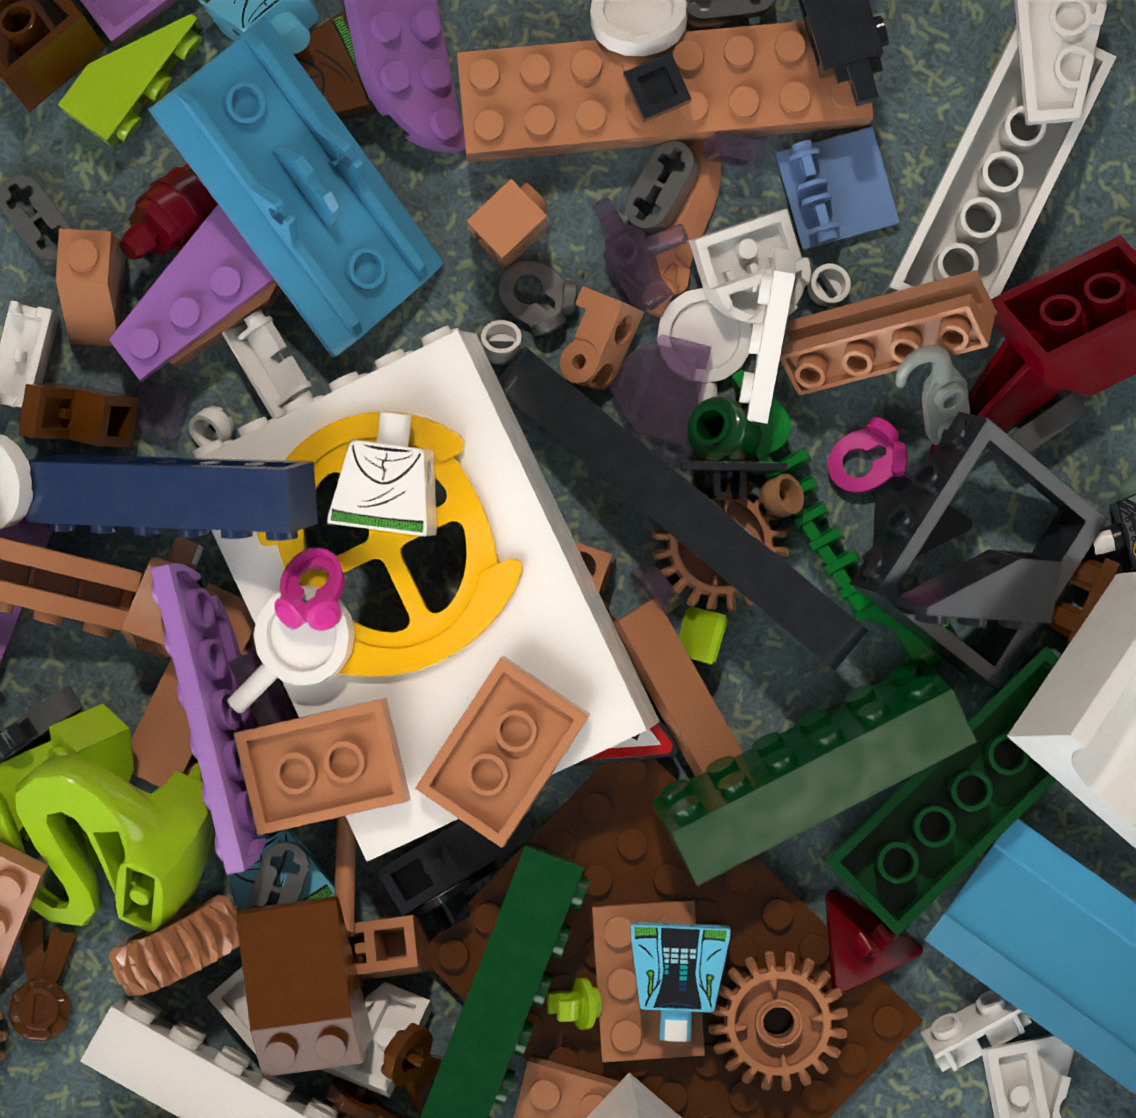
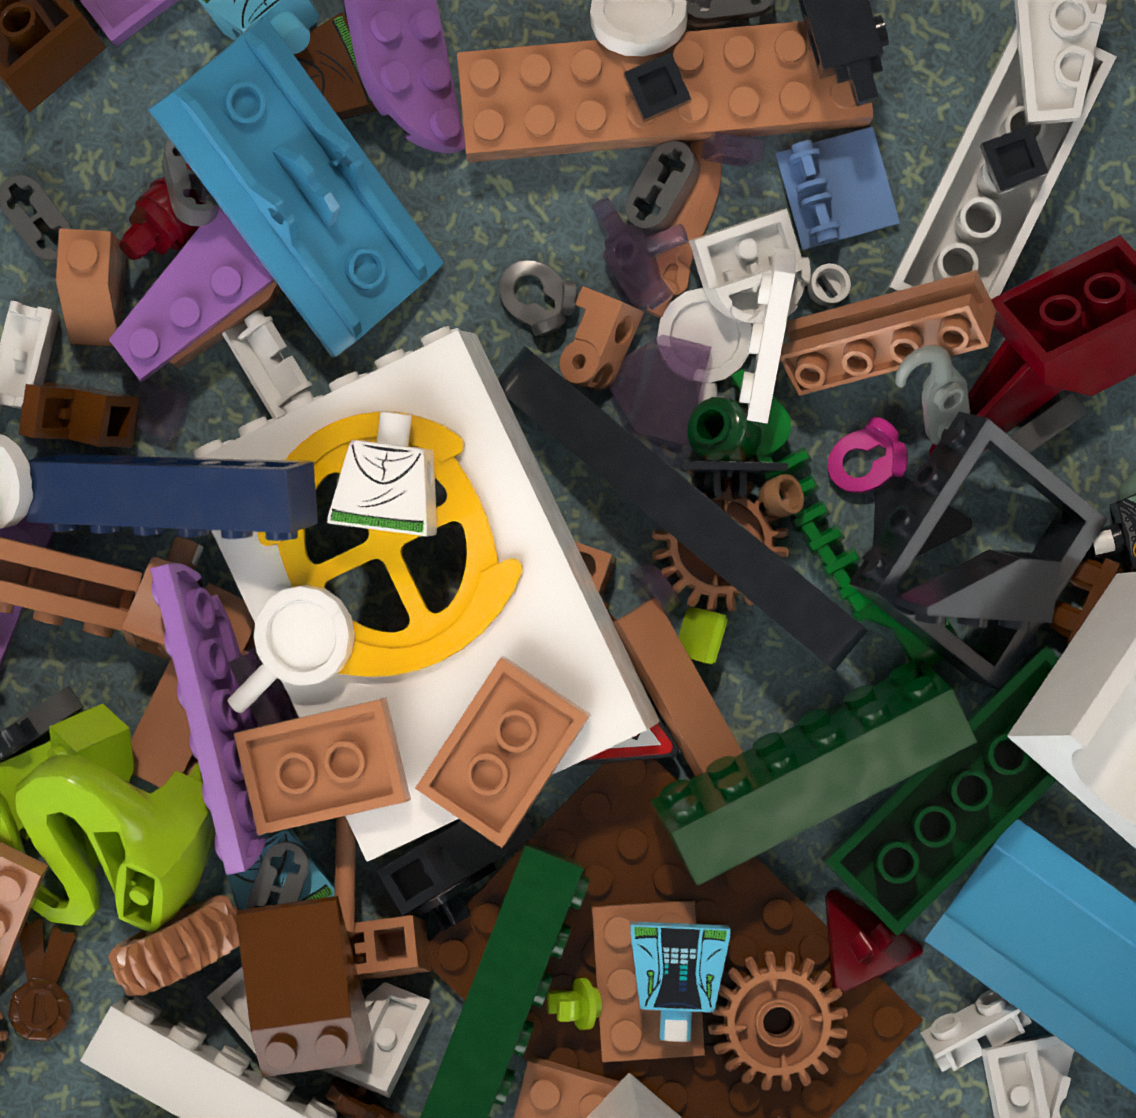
lime slope [58,14,203,148] -> none
white hinge [189,406,234,447] -> none
dark pink piece [274,548,345,631] -> none
reddish brown piece [381,1023,443,1115] -> none
nougat brick [466,179,548,271] -> none
white hinge [481,320,522,365] -> none
none -> dark grey beam [162,139,219,226]
none -> black plate [980,125,1049,194]

